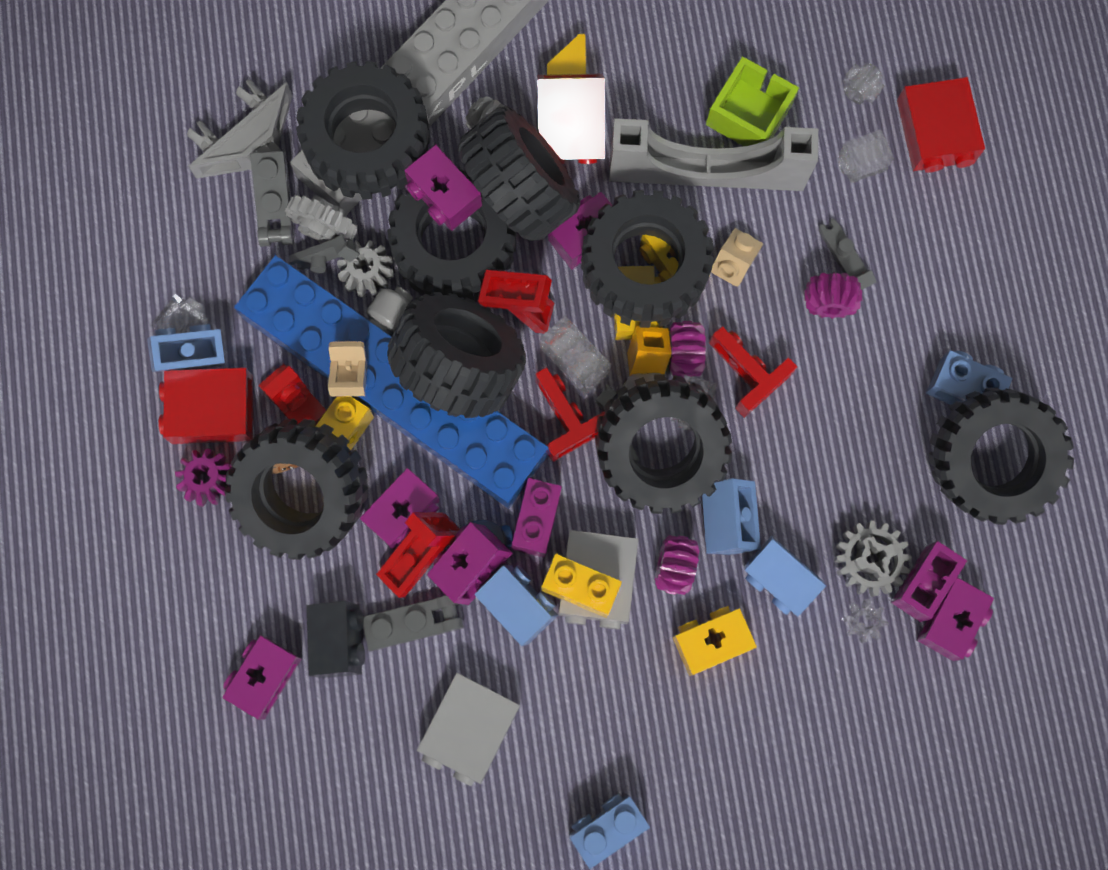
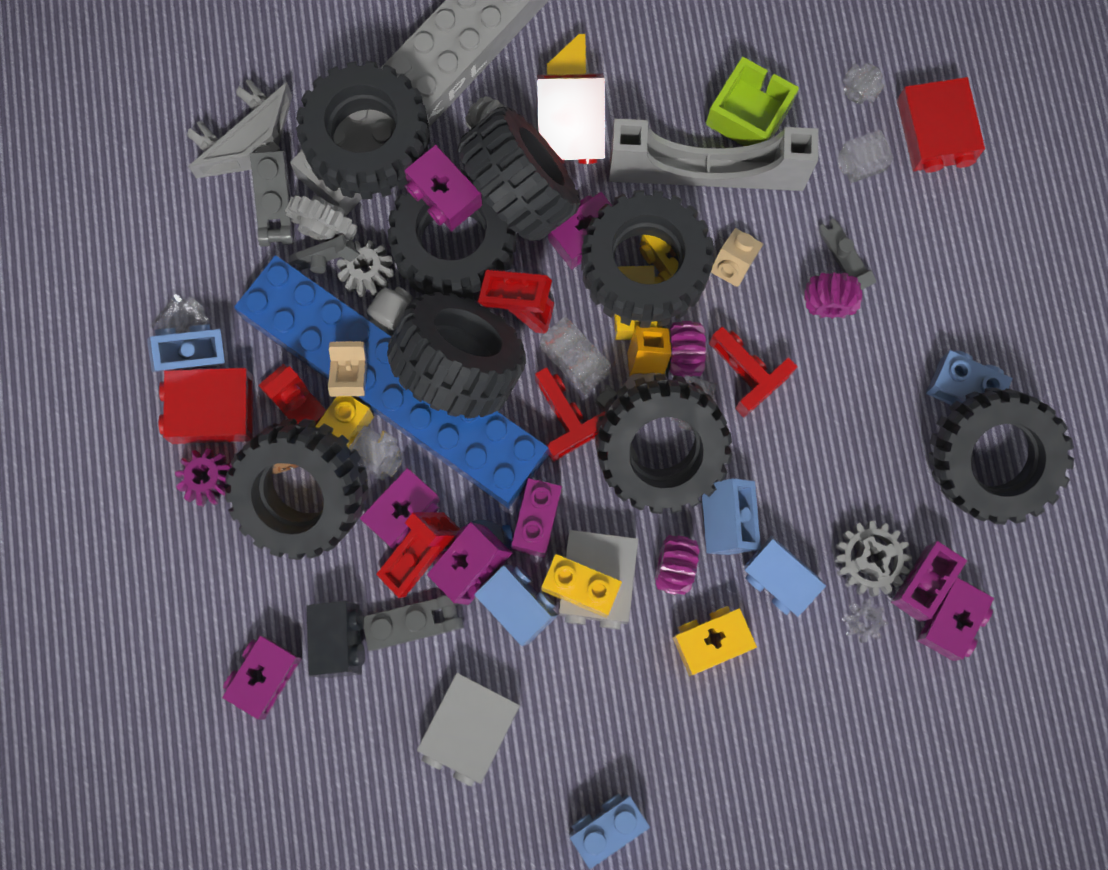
none -> clear brick [349,425,402,481]

